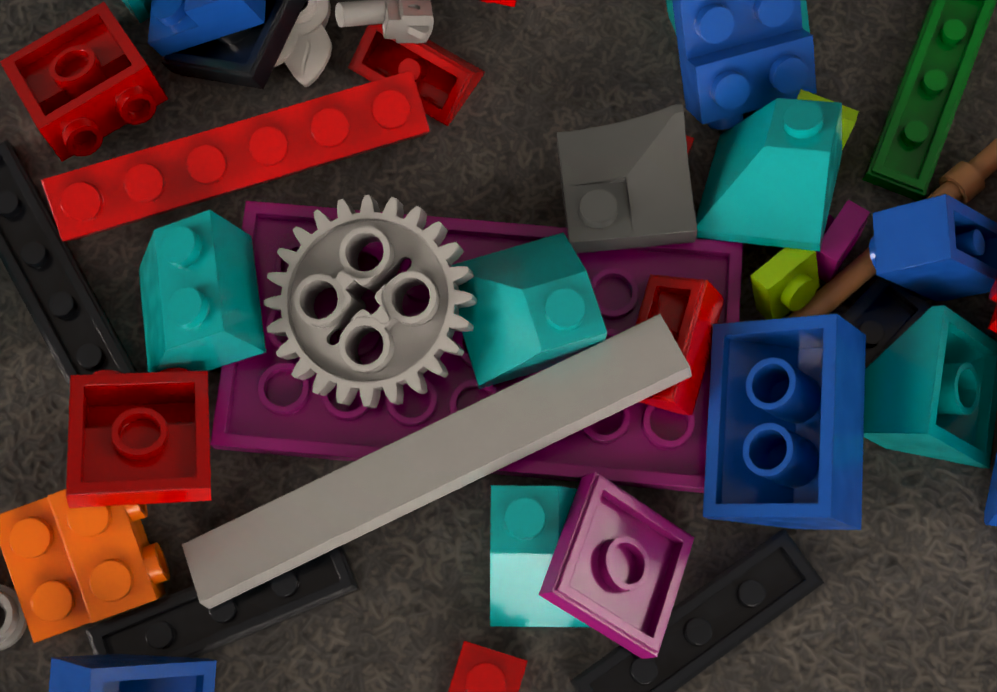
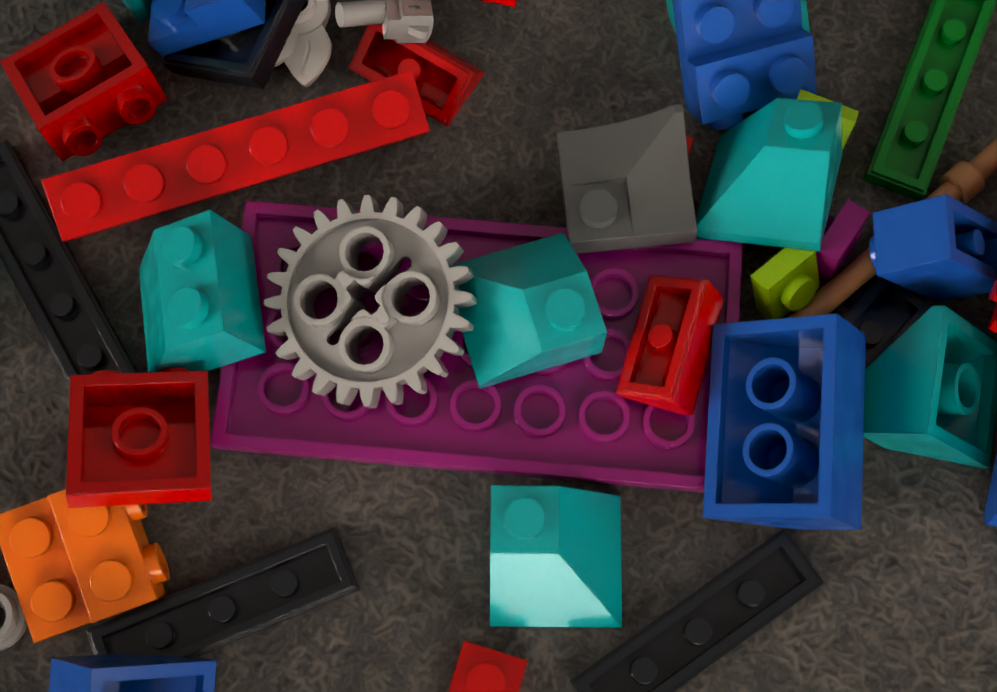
light grey tile [182,314,692,609] -> none
magenta tile [538,472,694,659] -> none

